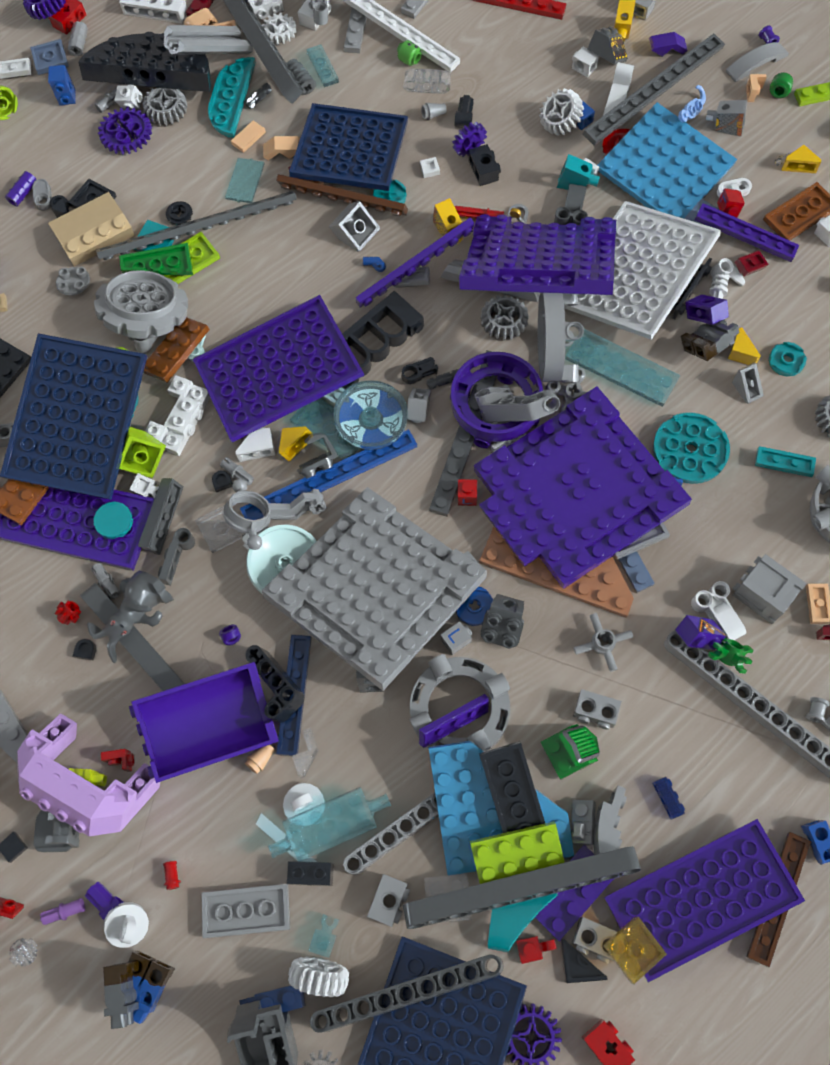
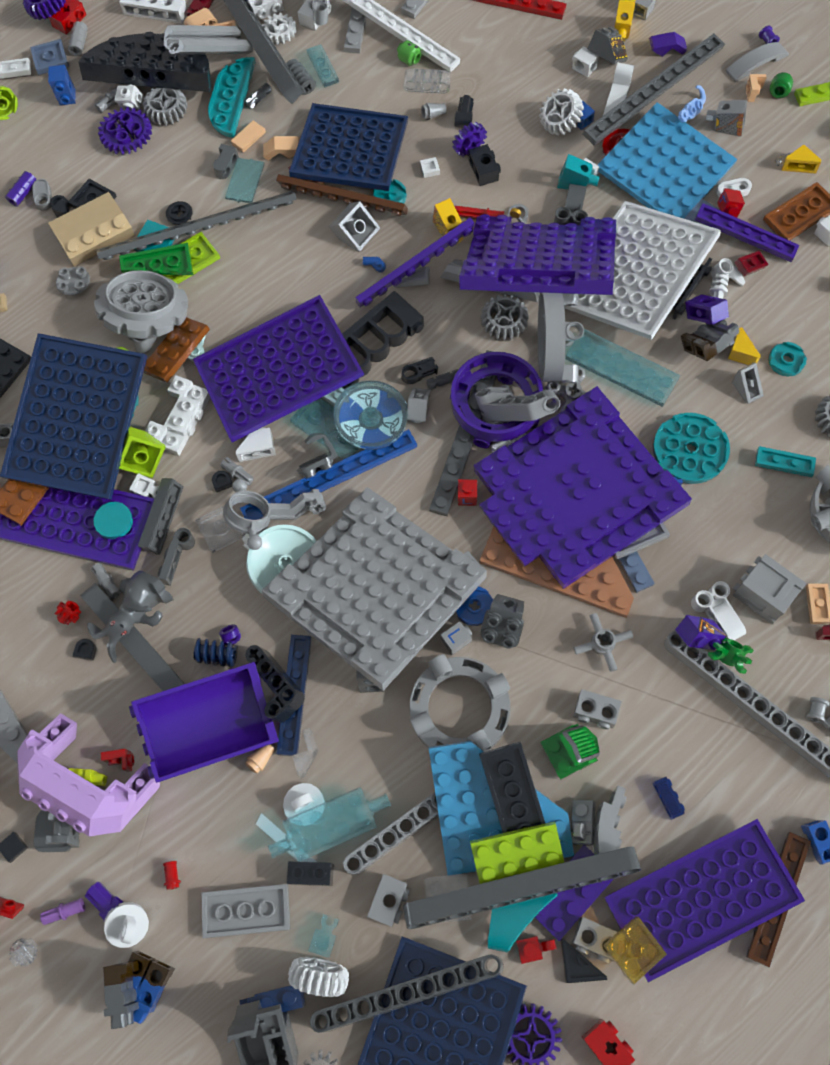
yellow slope [279,426,313,462] -> none
dark purple tile [419,694,489,748] -> none
none -> dark blue piece [193,638,238,668]
none -> dark grey leg [213,143,239,179]

